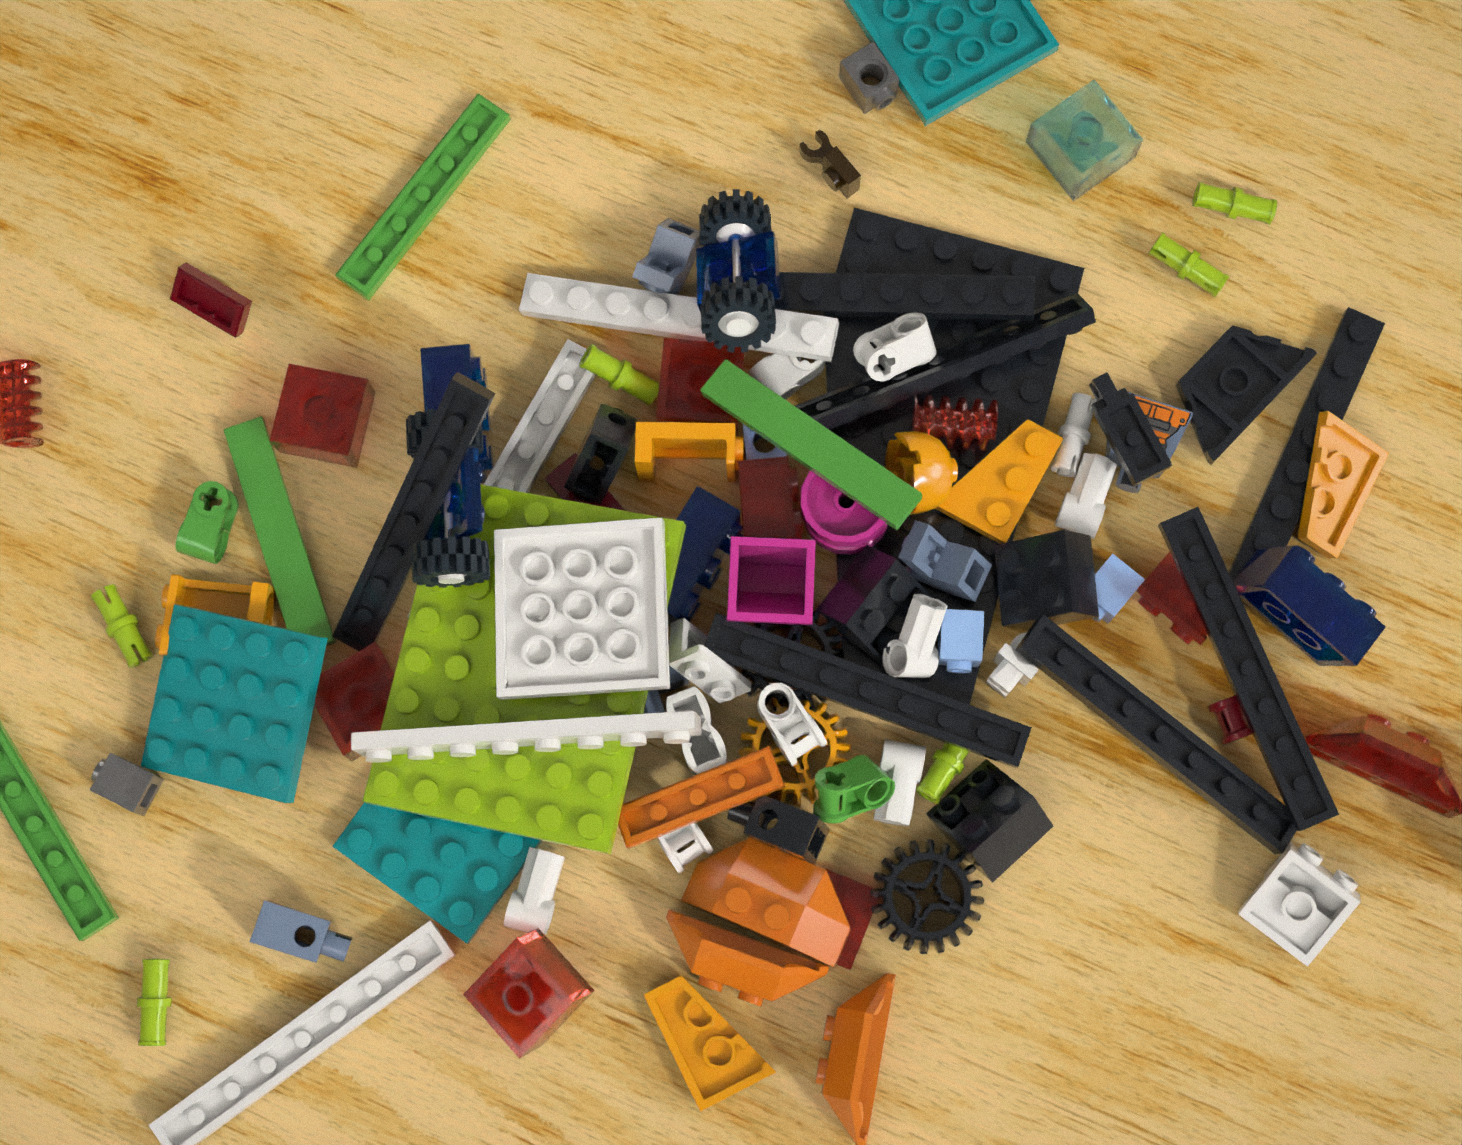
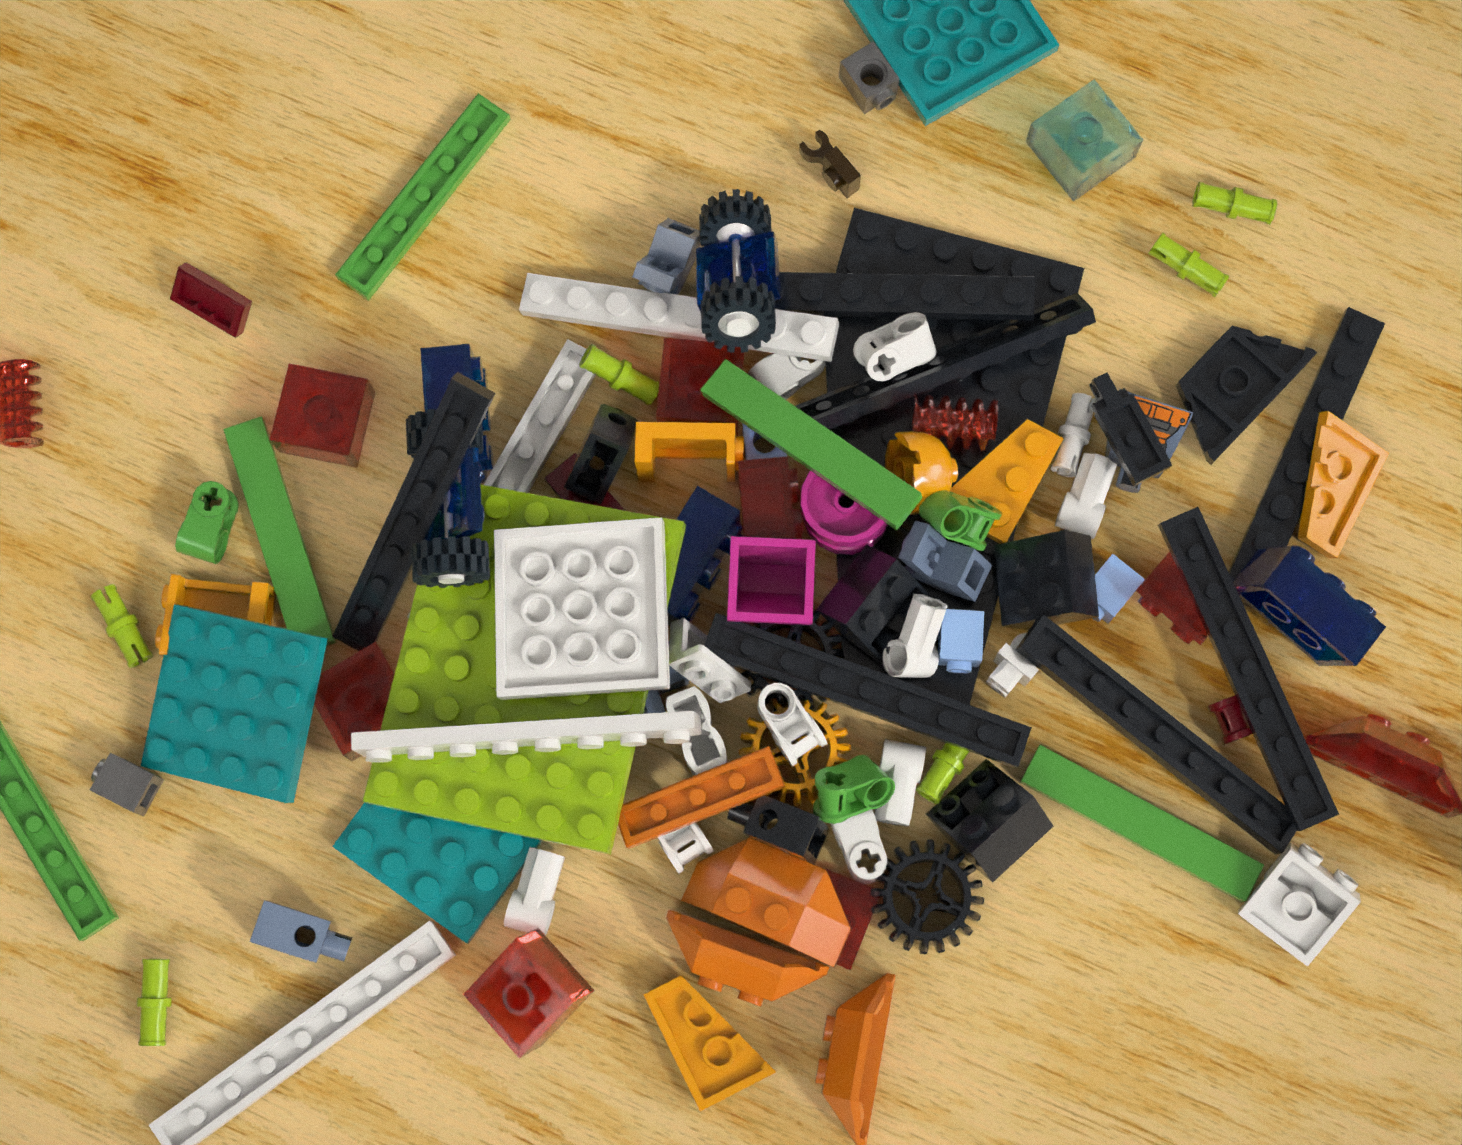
none -> white piece [830,809,887,884]
none -> bright green piece [919,490,1002,551]
none -> bright green tile [1019,745,1264,902]

